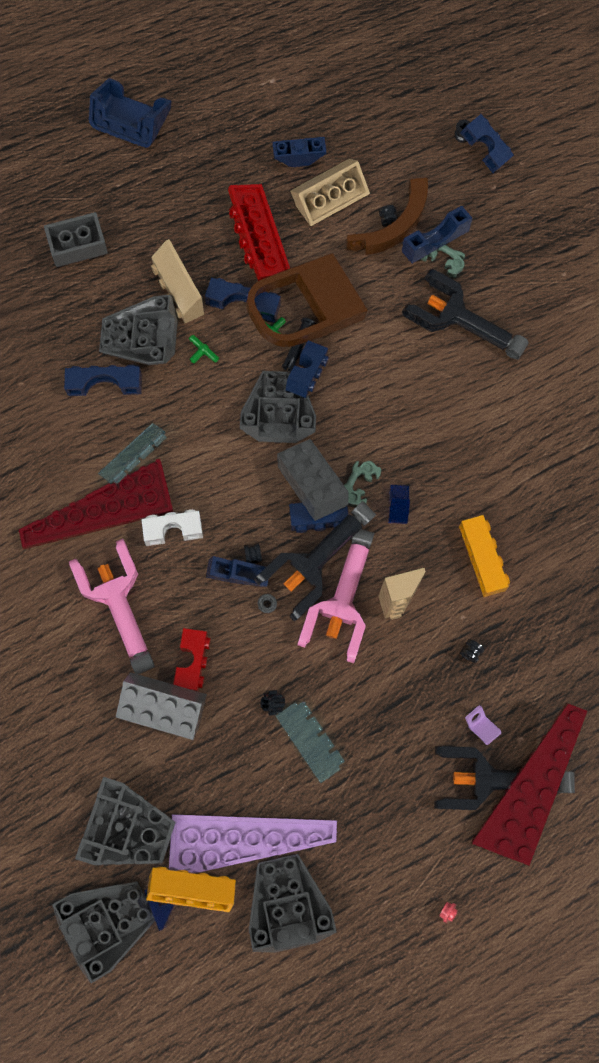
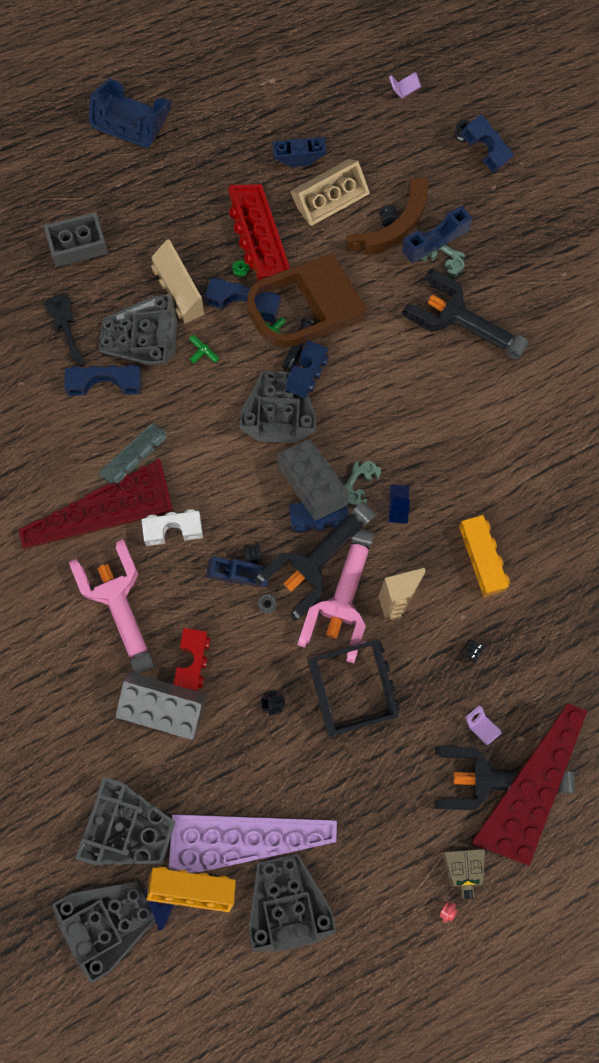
clear light blue windscreen [276,702,345,783] -> none
none -> black piece [44,295,86,367]
none -> green plate [232,260,250,277]
none -> black window [306,638,400,737]
none -> lavender bracket [389,73,421,99]
none -> dark tan torso [442,849,485,899]

